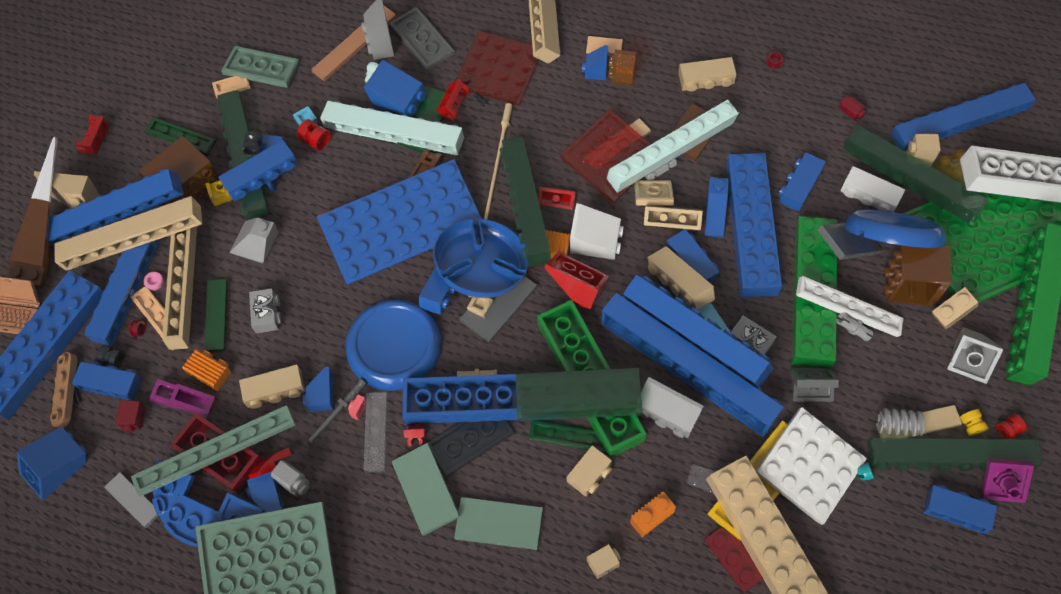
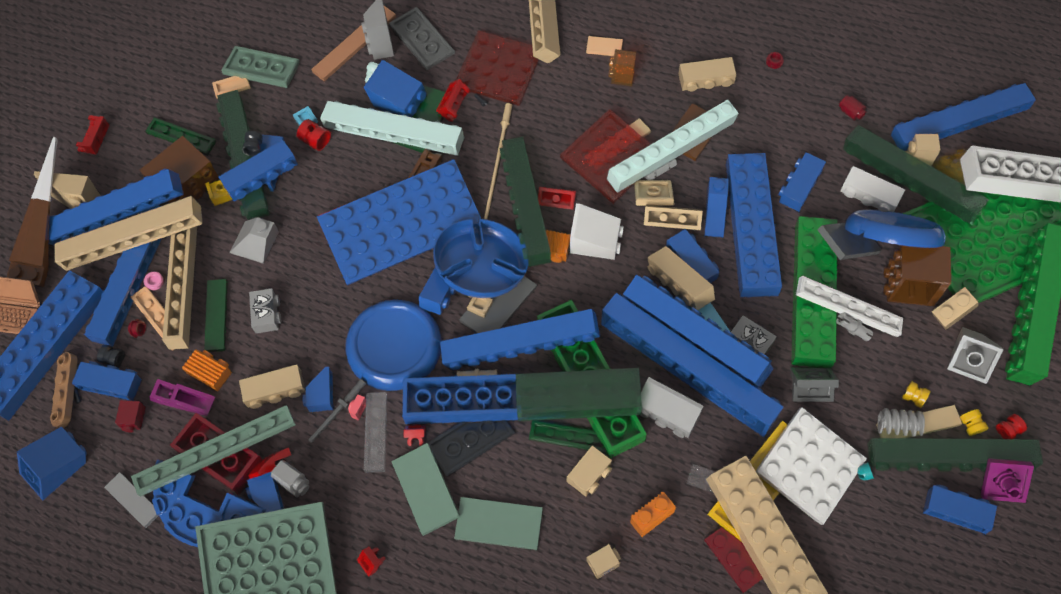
red slope [544,251,609,309] -> none
blue slope [582,45,608,80] -> none
none -> red tile [357,547,385,577]
none -> blue brick [440,309,600,370]
none -> yellow wheel [902,381,931,408]

